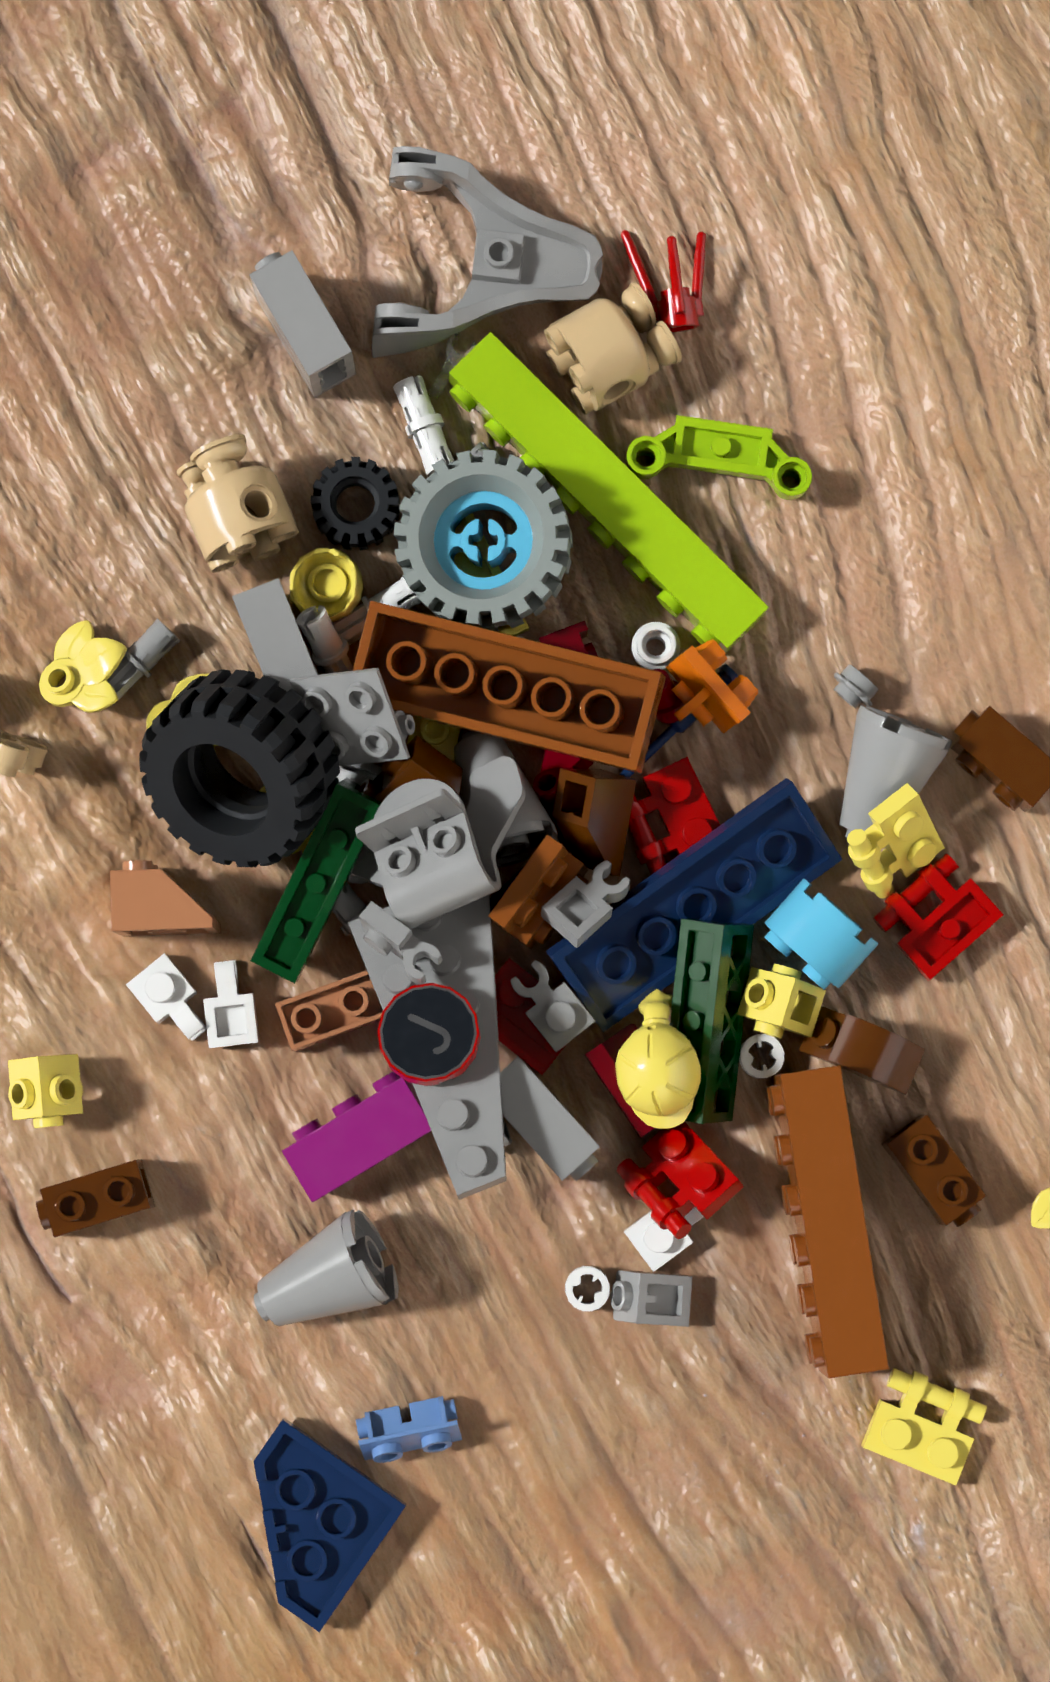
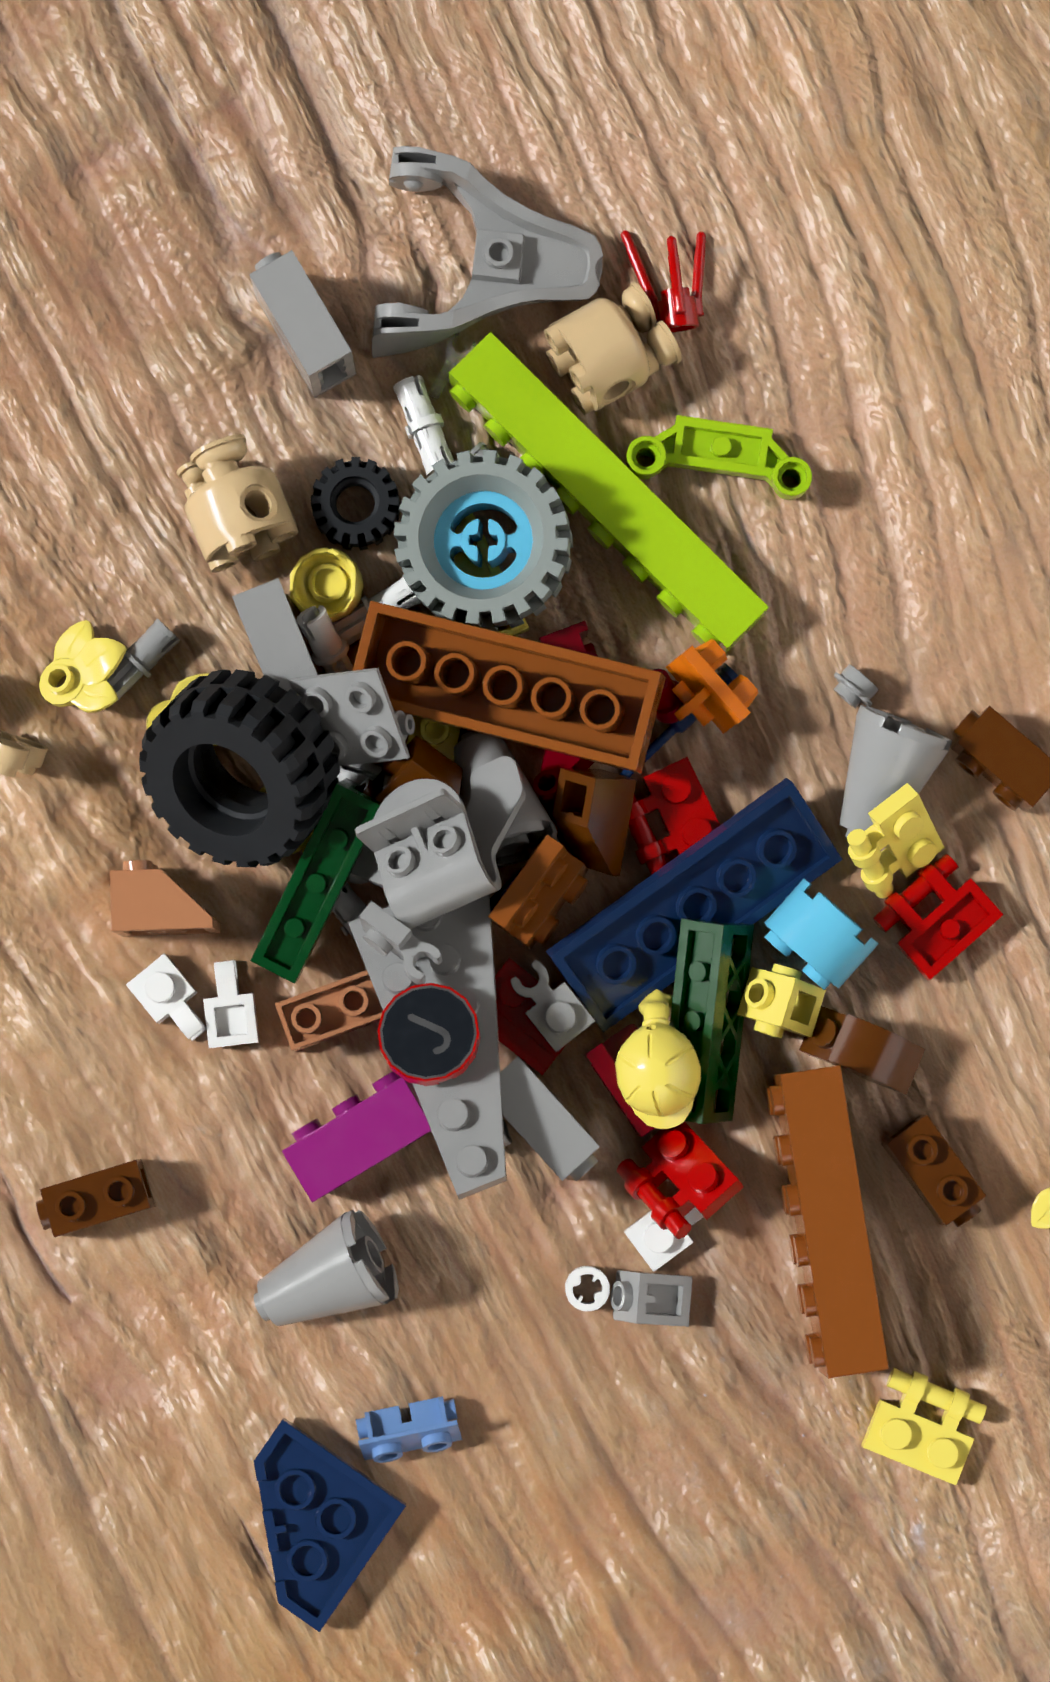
light yellow brick [8,1054,83,1128] -> none
light grey plate [541,860,630,948] -> none
white plate [631,622,680,670] -> none
white bush [739,1034,784,1078] -> none

